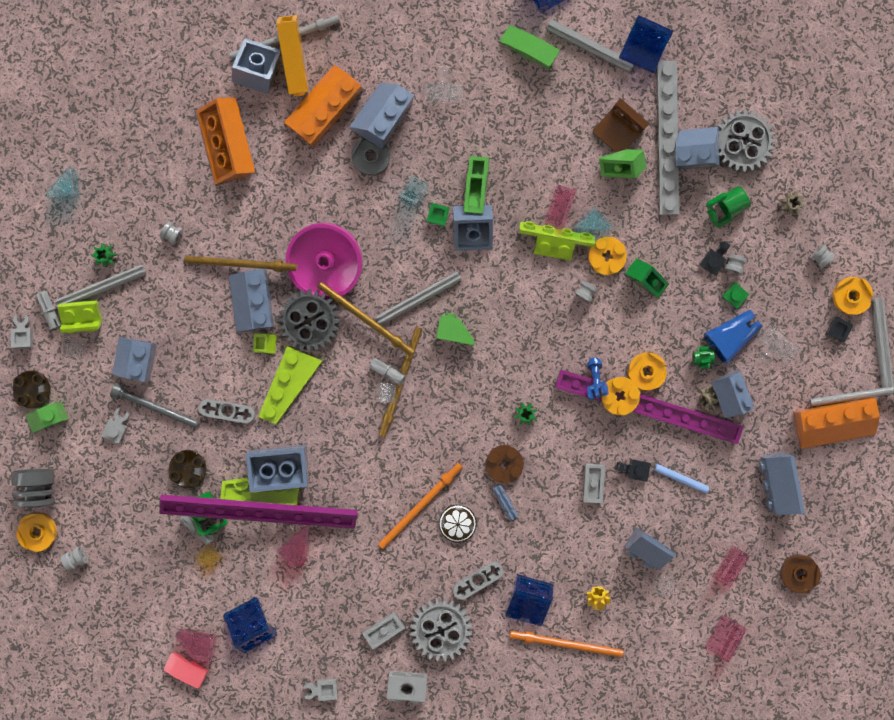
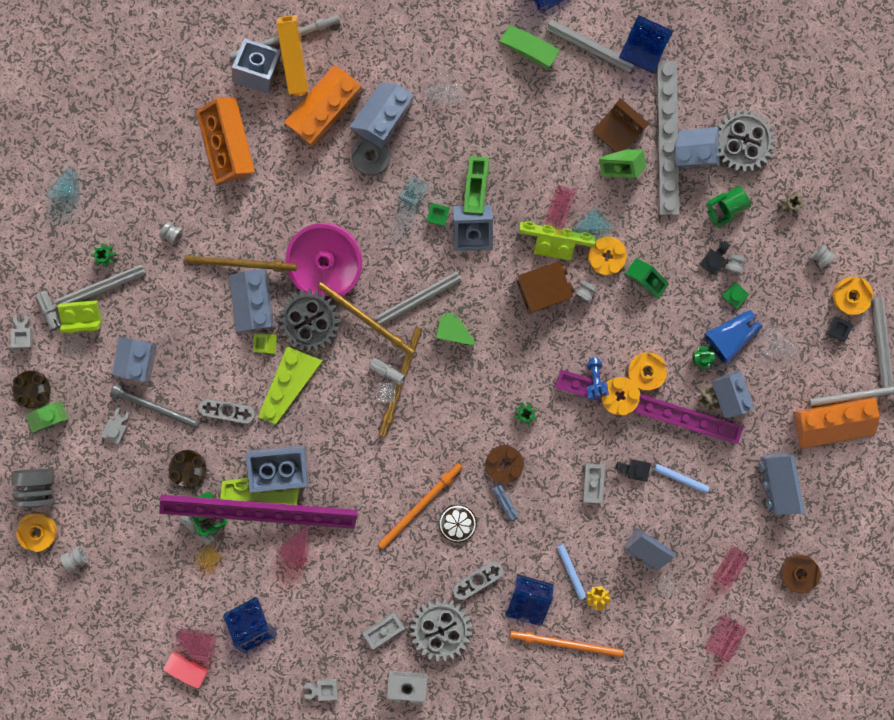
none -> reddish brown slope [515,261,574,314]
none -> light blue bar [557,544,586,600]

